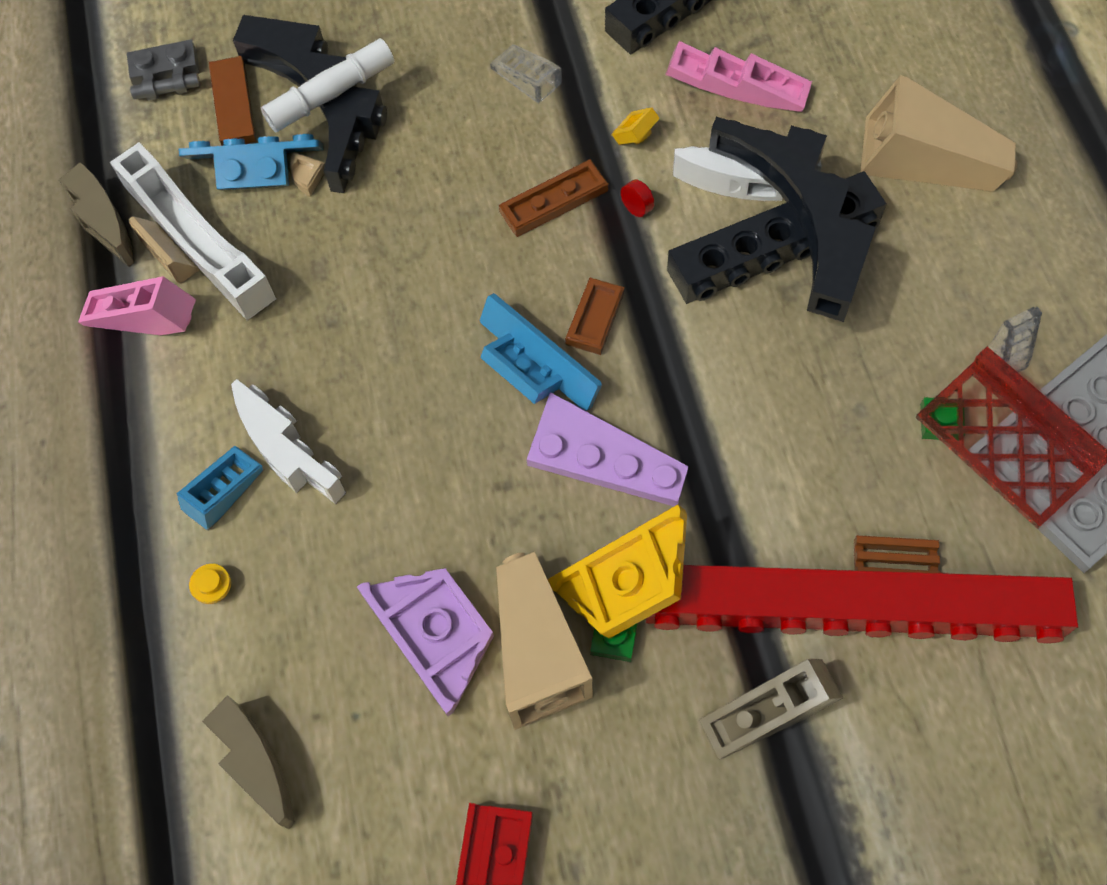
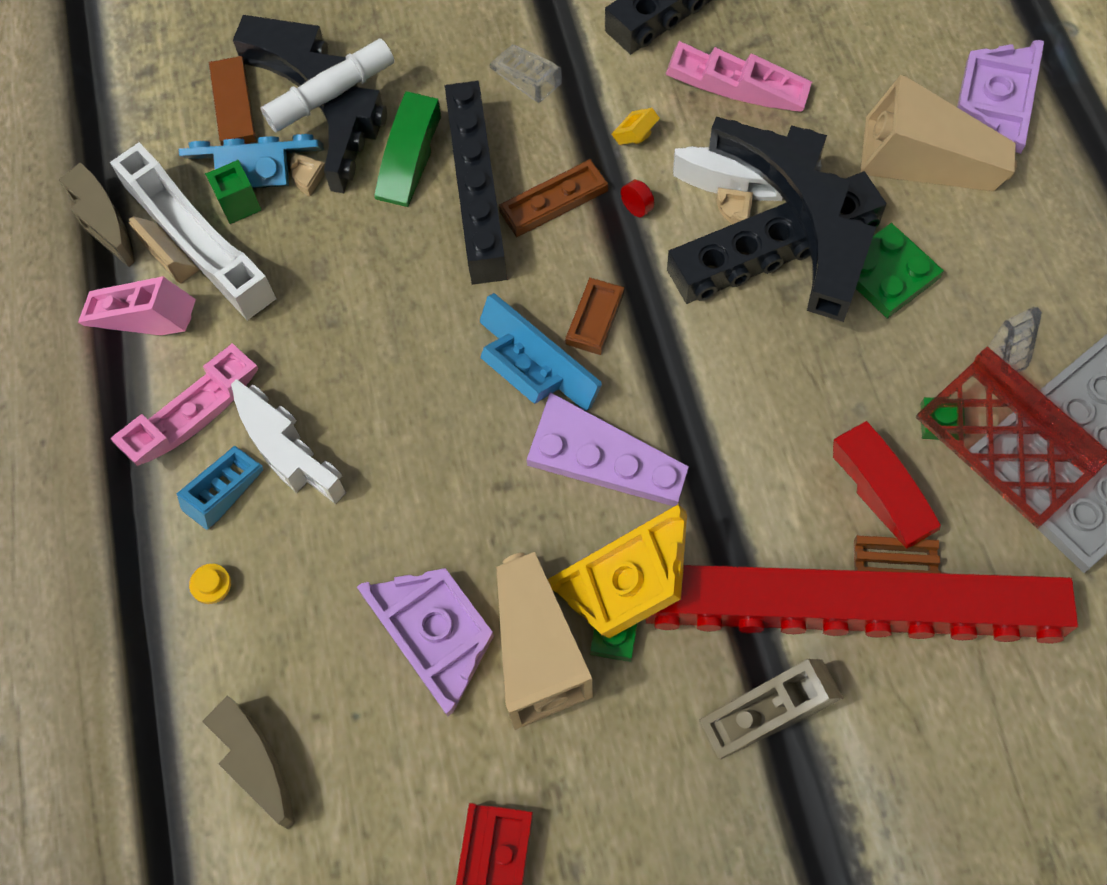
flat silver plate [126,39,201,101] -> none
none -> bright pink slope [111,343,258,466]
none -> green panel [205,160,261,224]
none -> green slope [374,91,442,207]
none -> black arch [444,80,508,285]
none -> tan tile [716,187,753,224]
none -> red slope [833,421,941,549]
none -> green plate [856,223,944,319]
none -> lavender wing [957,40,1044,154]

